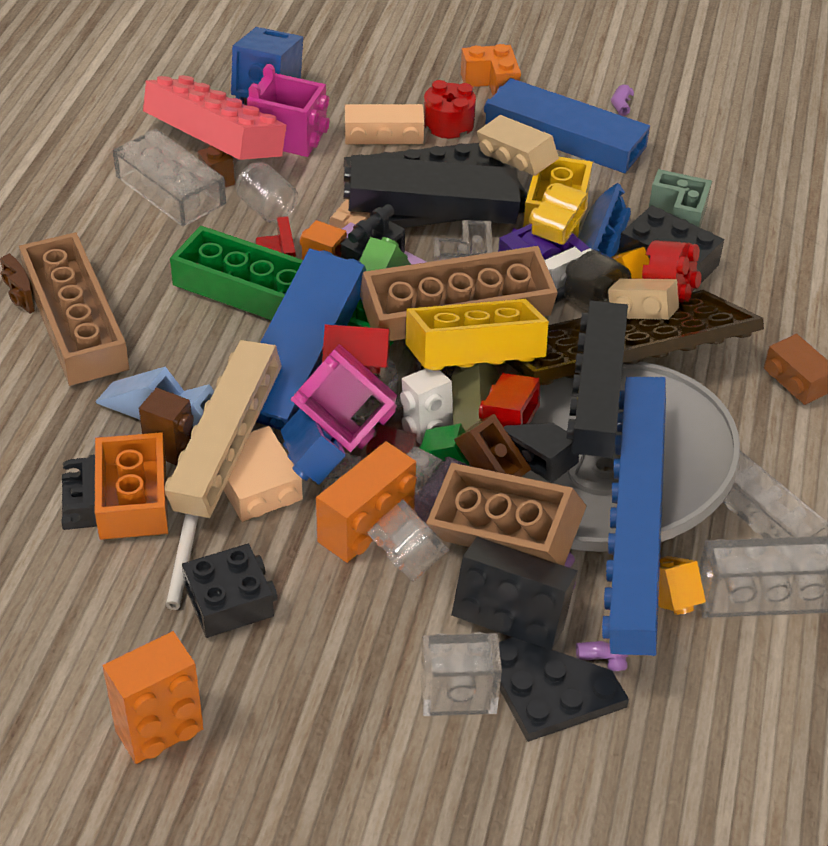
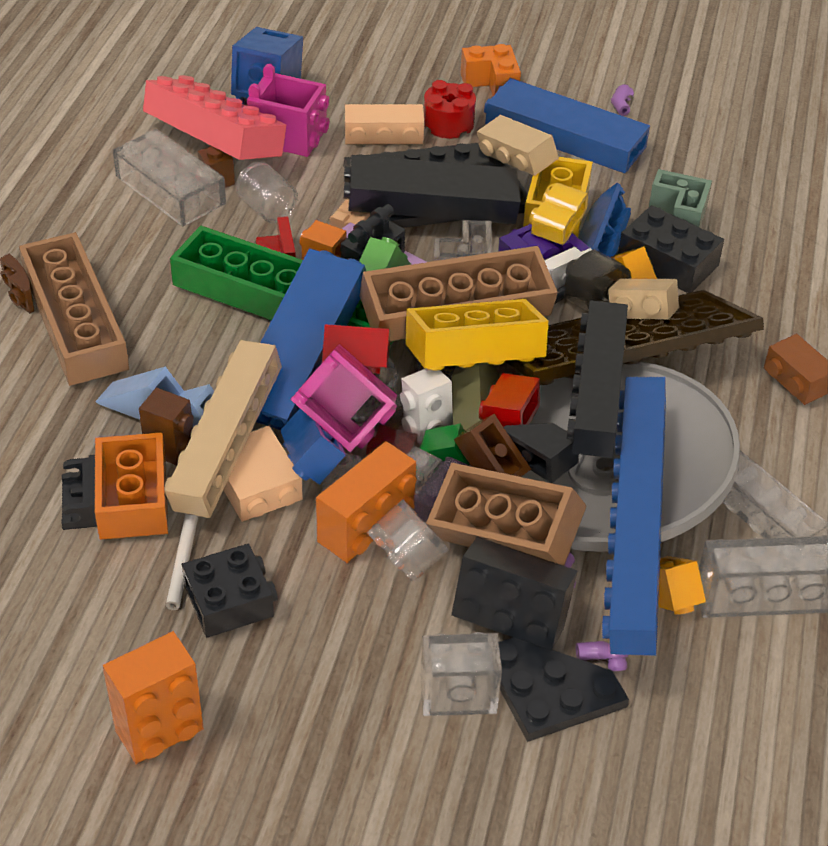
red brick [642,240,701,302] -> none

